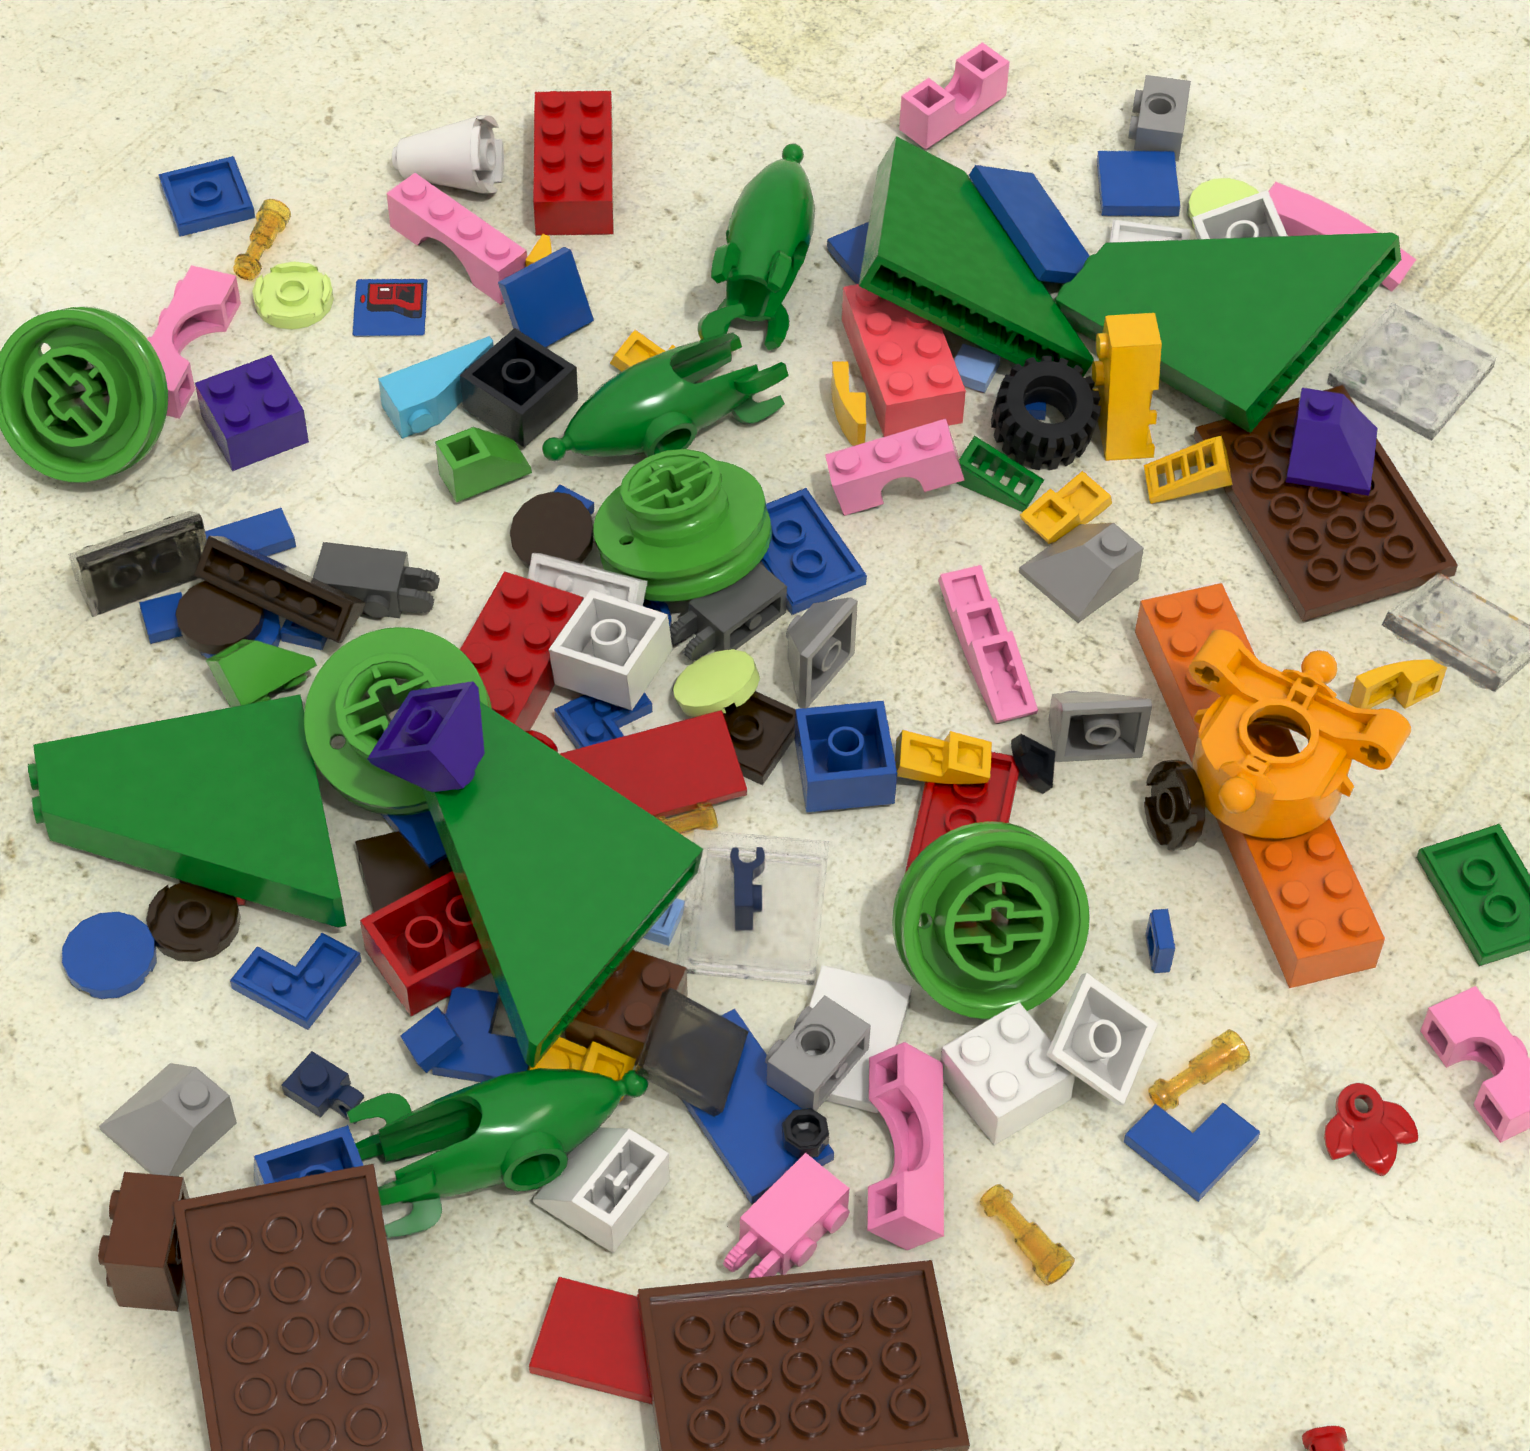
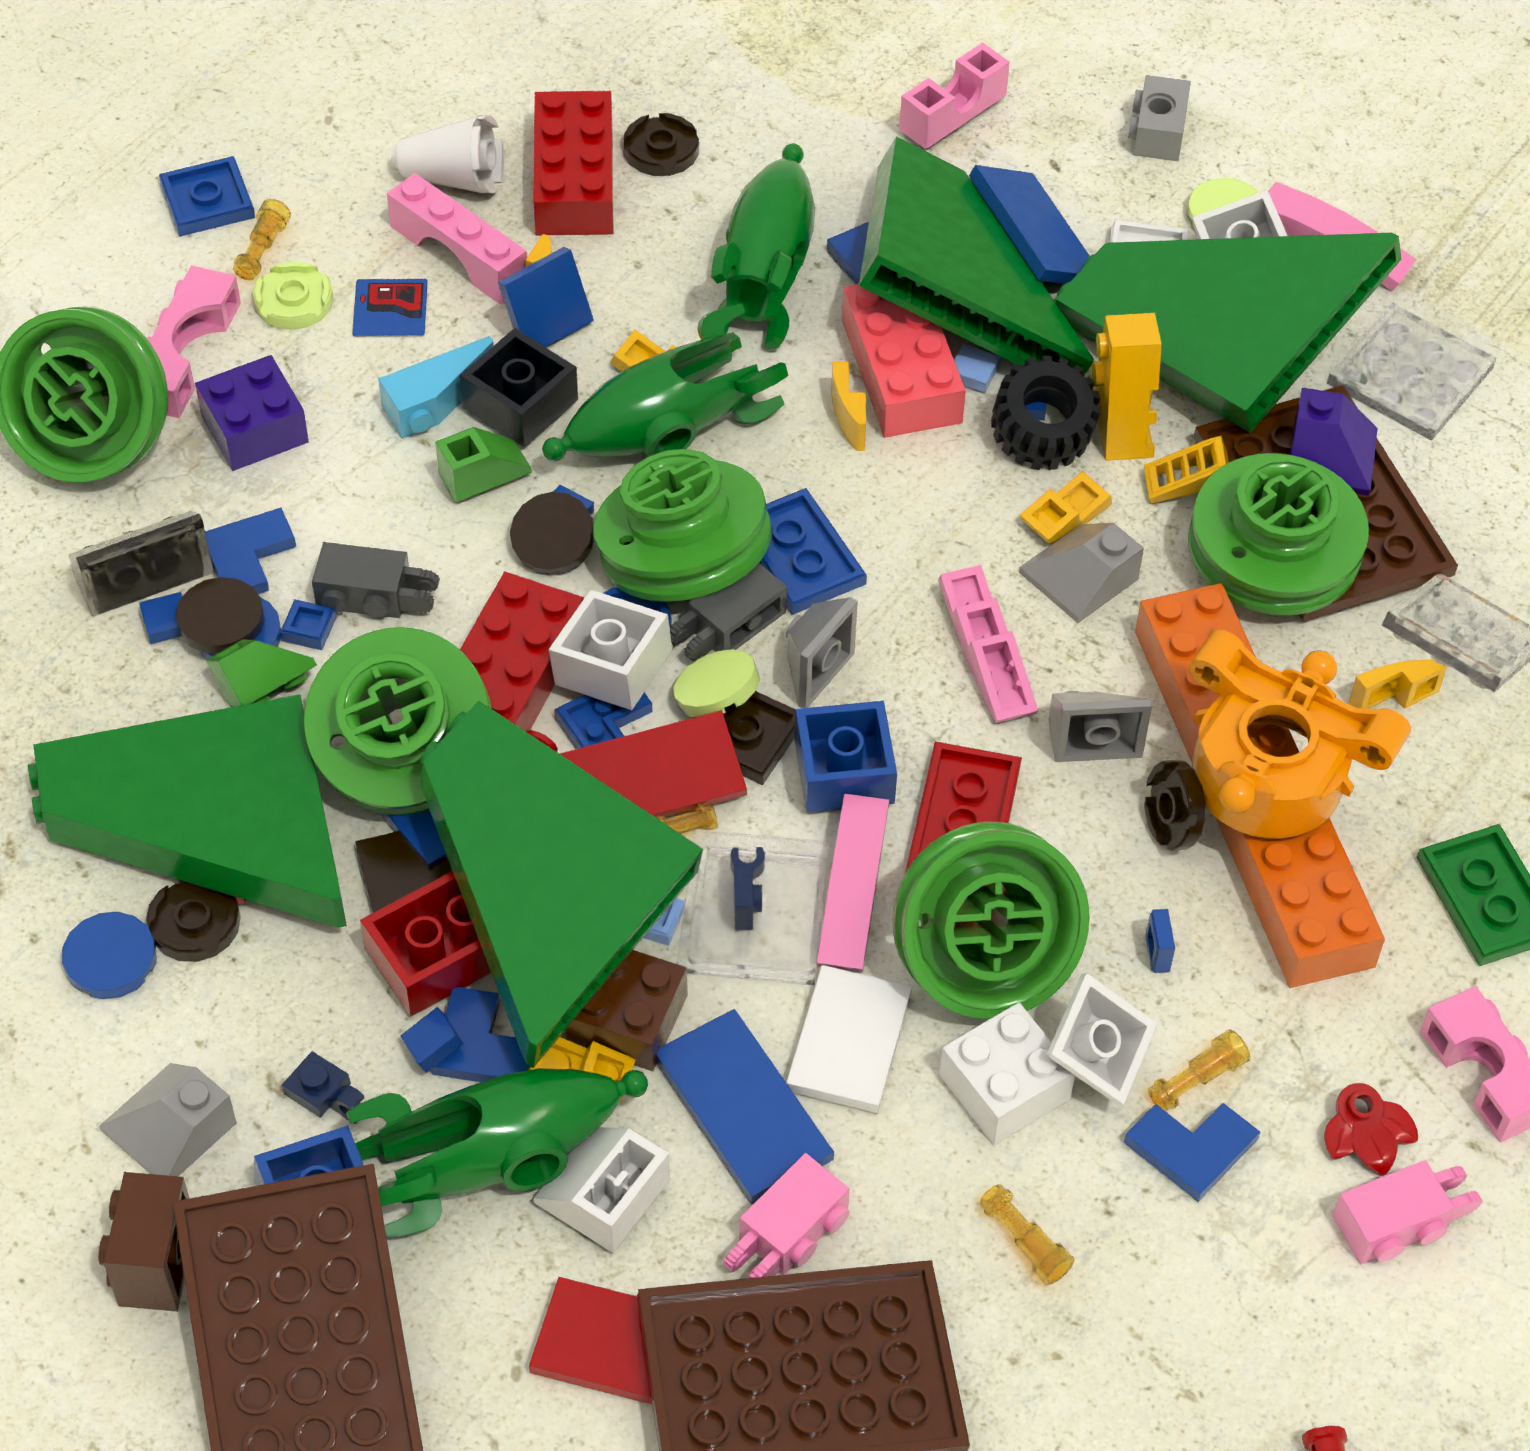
dark brown slope [194,536,366,643] -> none
blue tile [230,933,361,1030] -> none
dark purple slope [367,681,485,792] -> none
white tile [527,553,648,606] -> none
clear smoke tile [635,987,749,1117] -> none
light grey brick [765,995,871,1111] -> none
black tile [782,1108,829,1159] -> none
bright pink arch [825,419,964,516] -> none
bright pink arch [867,1042,944,1250] -> none
yellow slope [895,730,992,784] -> none
green slope [957,435,1044,512] -> none
black tile [1011,734,1055,794] -> none
blue tile [1097,151,1180,216] -> none
none -> dark brown tile [624,113,699,176]
none -> bright pink slope [817,794,889,972]
none -> bright green wheel [1188,453,1369,616]
none -> bright pink hinge [1332,1160,1482,1264]

